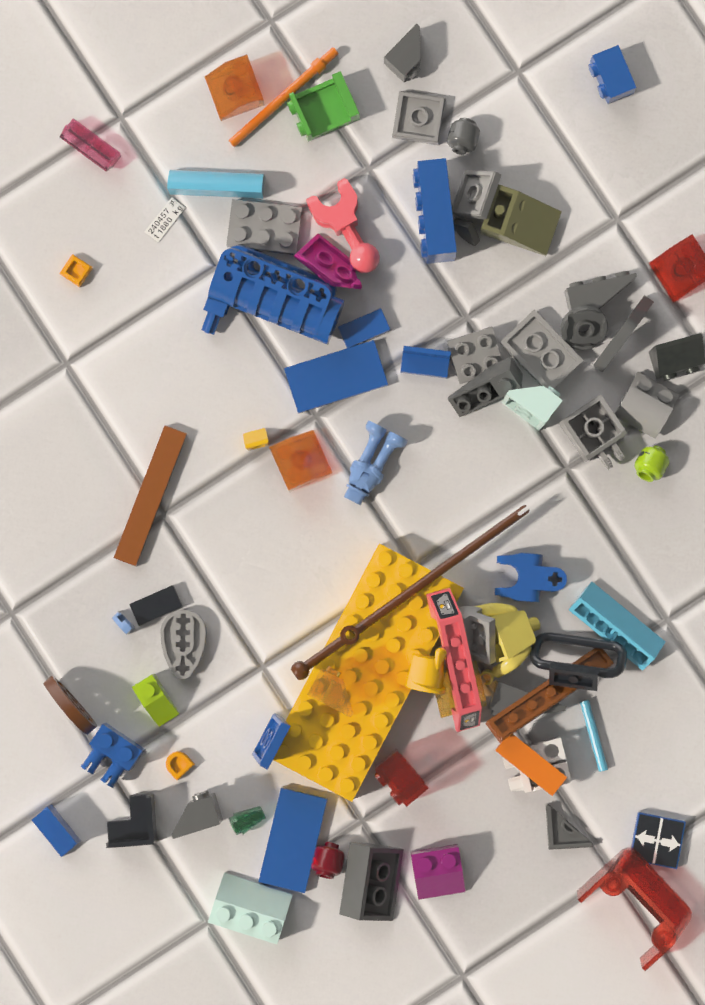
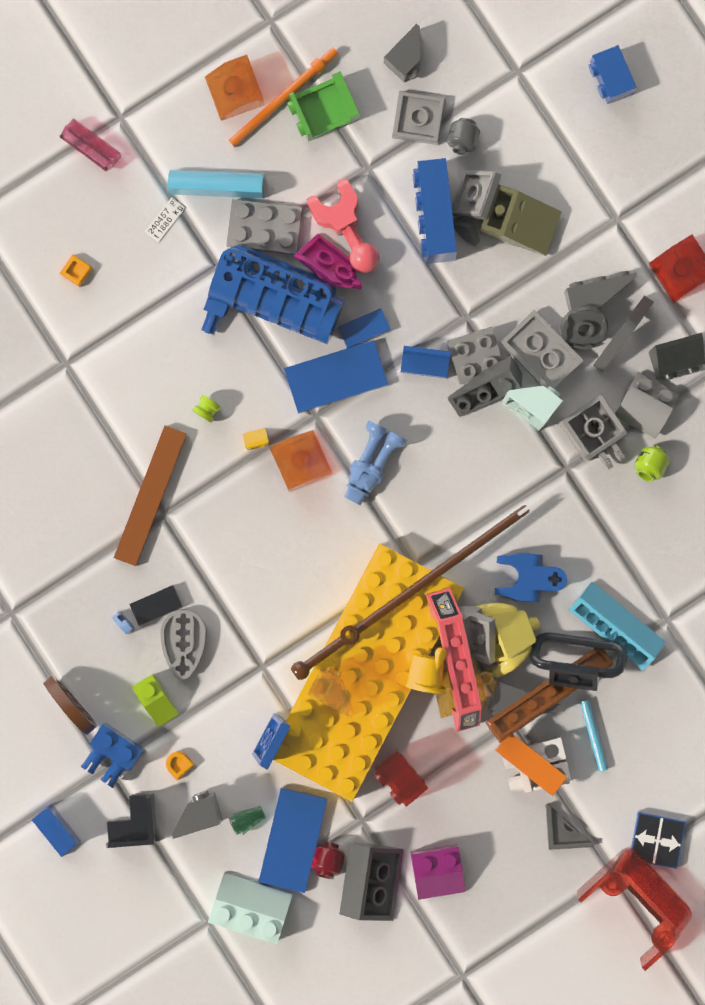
none -> lime wheel [192,395,222,423]

